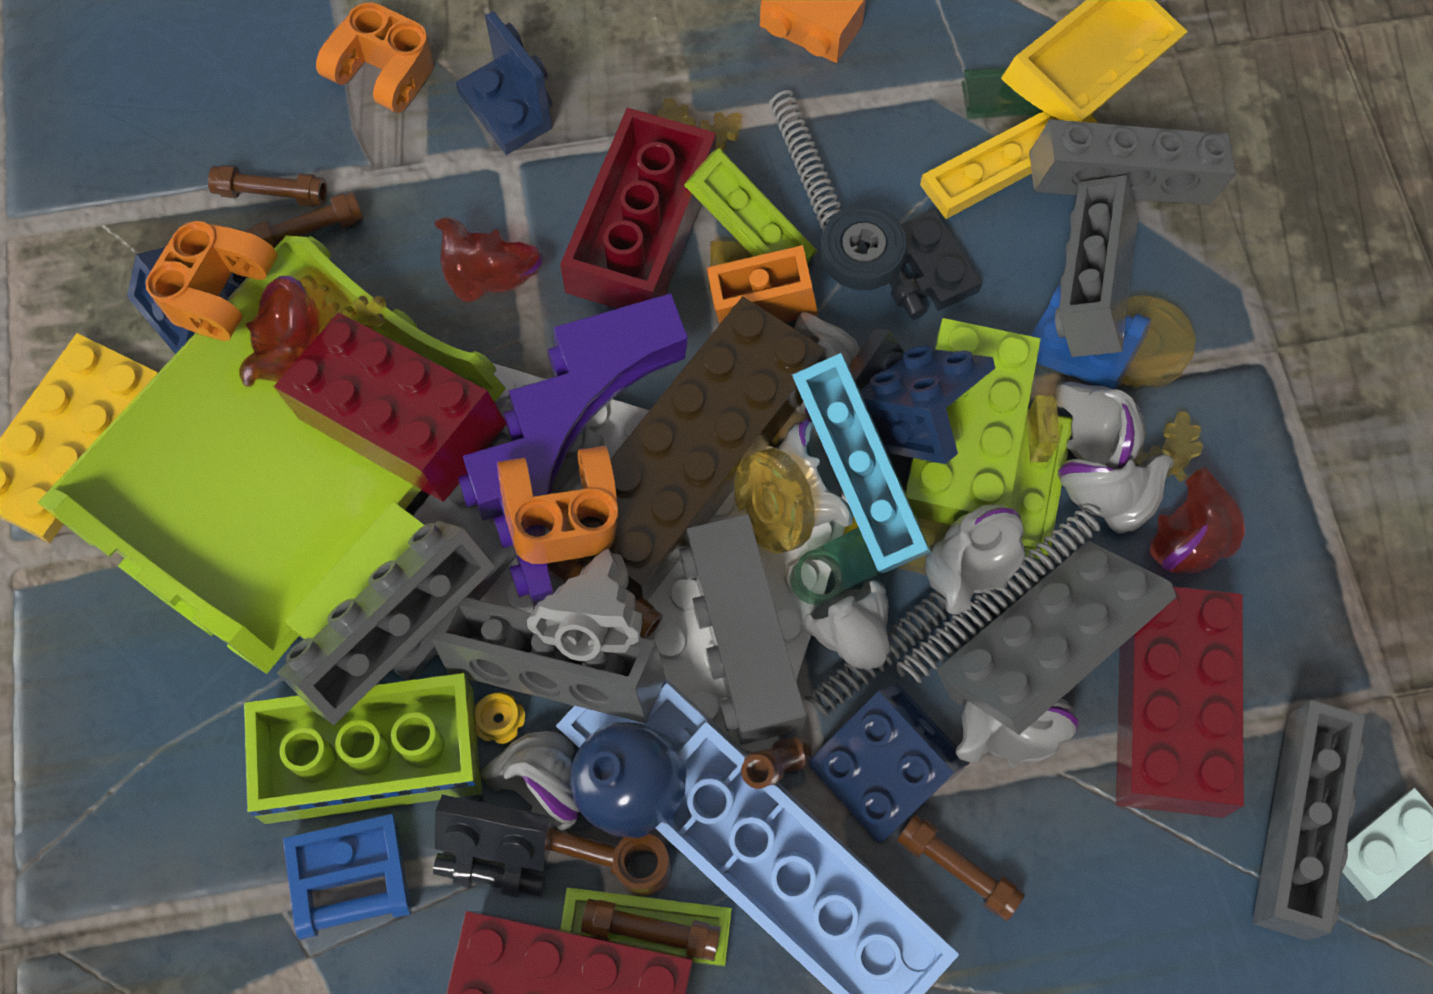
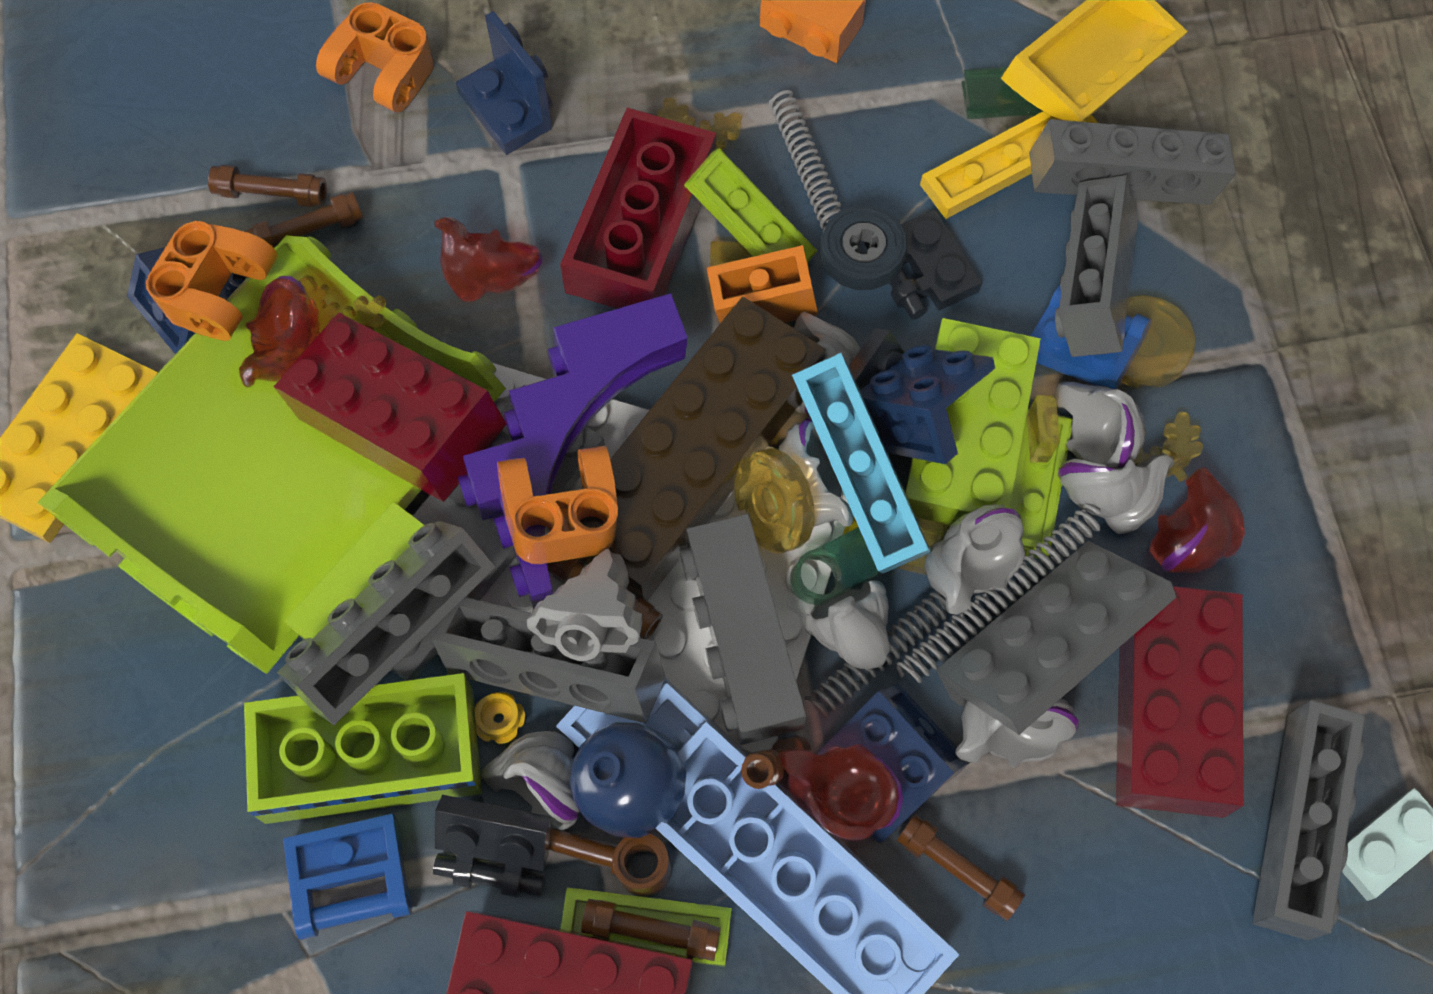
none -> clear red hair [780,744,903,841]

